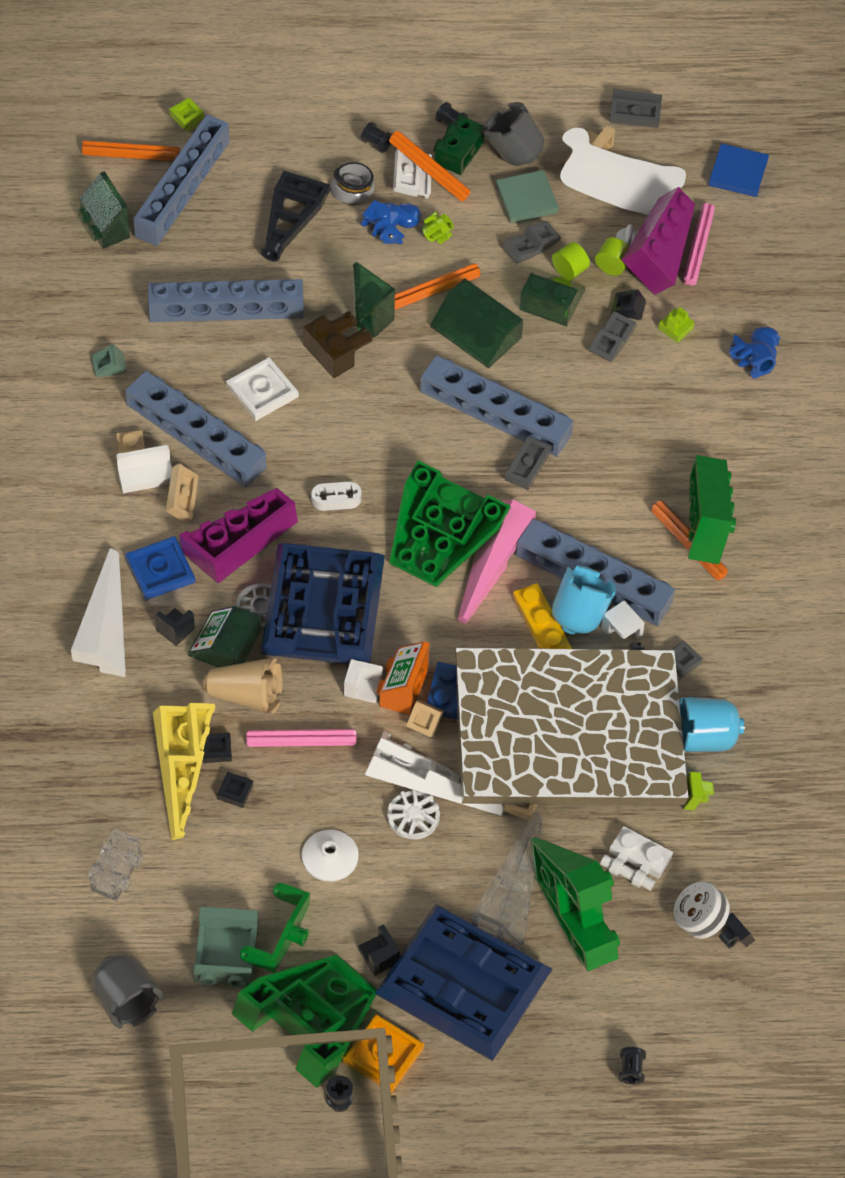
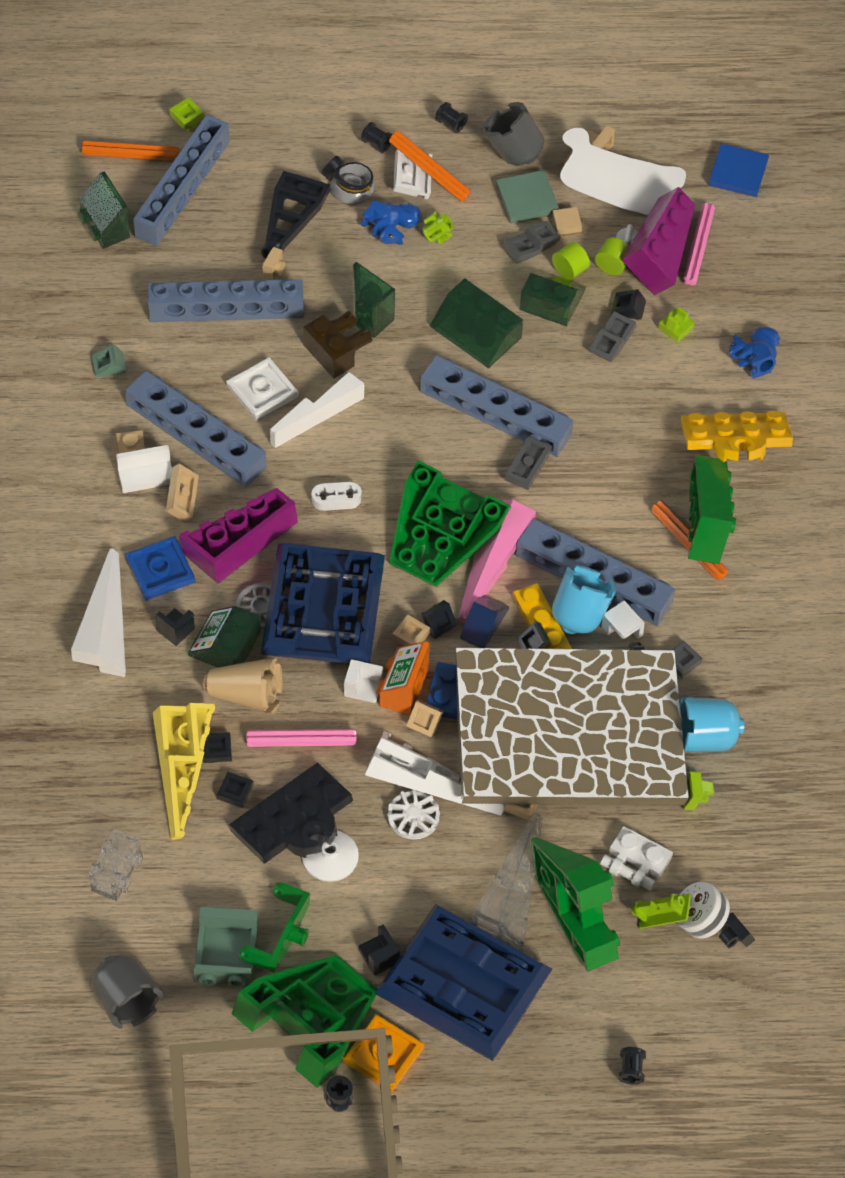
orange axle [387,263,480,310] -> none
dark green brick [433,115,486,176] -> none
dark grey plate [610,89,662,128] -> none
none -> black plate [229,762,353,864]
none -> tan plate [263,247,285,280]
none -> white slope [270,372,364,448]
none -> black tile [321,156,344,179]
none -> tan plate [392,615,430,646]
none -> black tile [421,600,457,639]
none -> dark blue slope [460,596,509,648]
none -> black tile [517,622,552,649]
none -> tan tile [552,207,582,235]
none -> lime hinge [631,893,691,929]
none -> yellow plate [681,410,793,462]

